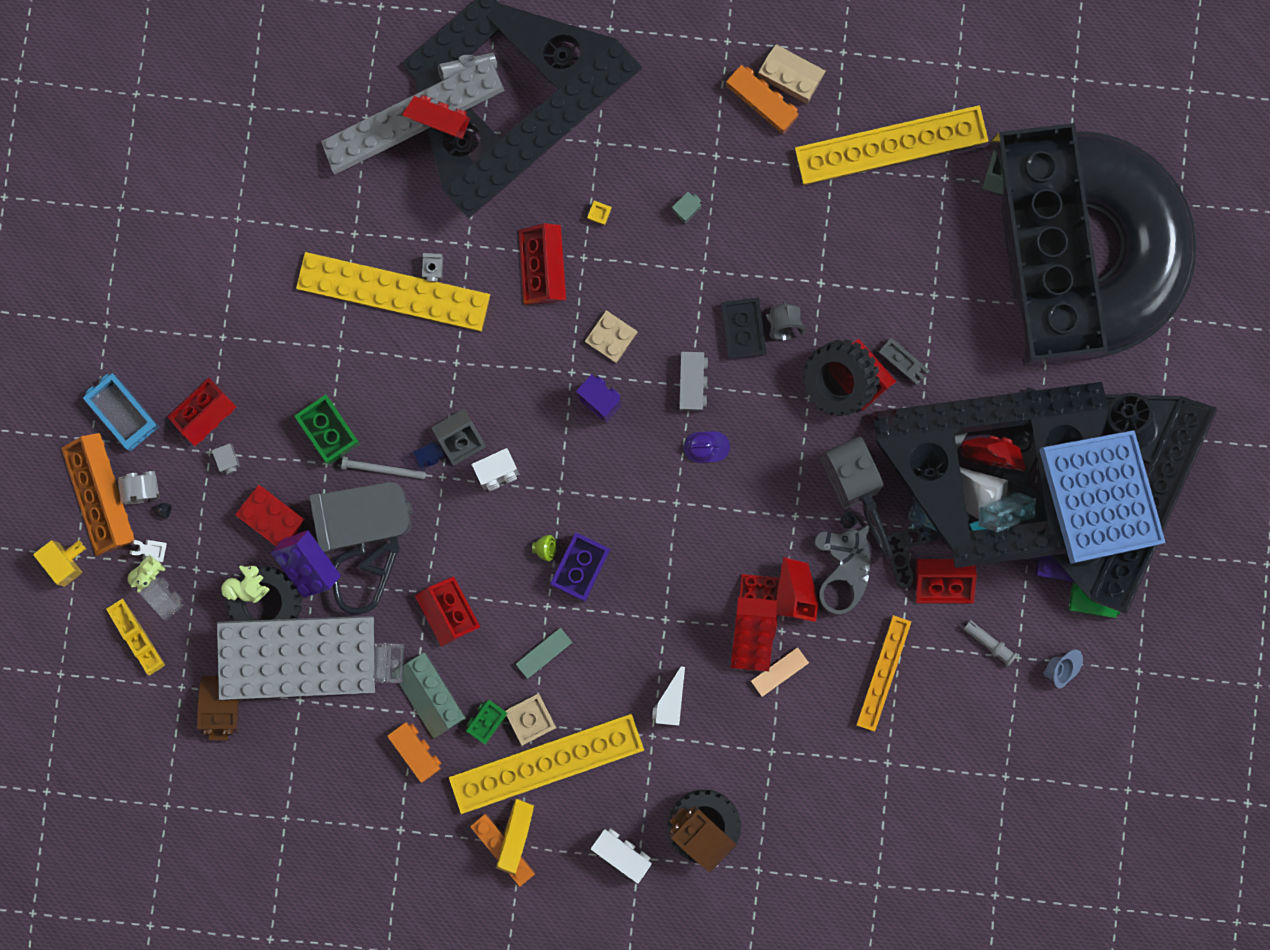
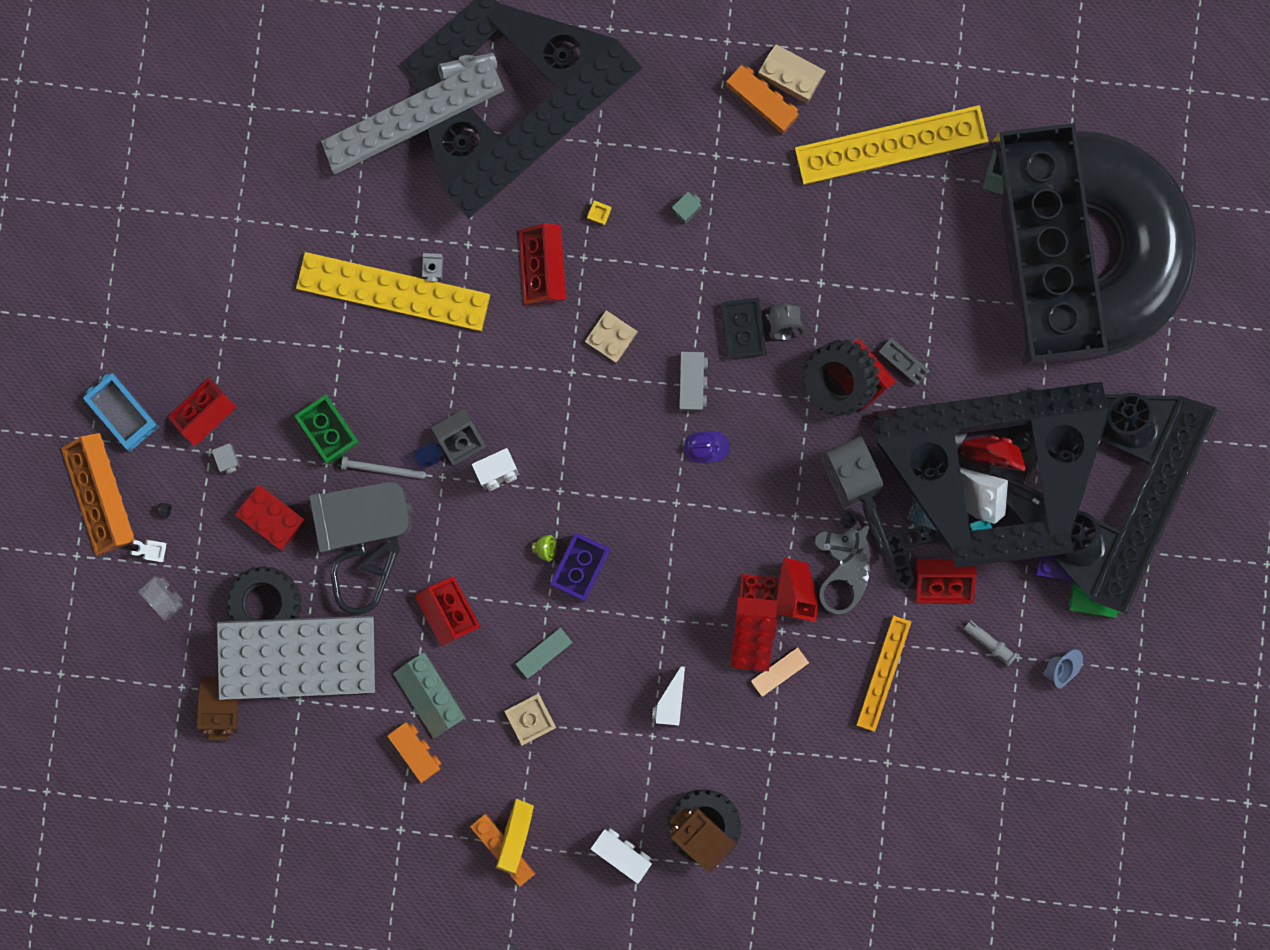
yellow brick [33,539,86,587] -> none
yellow slope [106,599,165,676] -> none
light grey brick [118,471,160,505] -> none
yellowish green animal [128,554,165,593] -> none
yellowish green animal [221,566,270,603] -> none
dark purple brick [271,531,341,598] -> none
clear brick [373,643,404,683] -> none
red slope [402,94,470,139] -> none
yellow plate [449,714,644,814] -> none
green bracket [467,700,508,745] -> none
dark purple brick [576,374,621,423] -> none
clear light blue brick [979,493,1036,532] -> none
medium blue plate [1039,431,1166,564] -> none

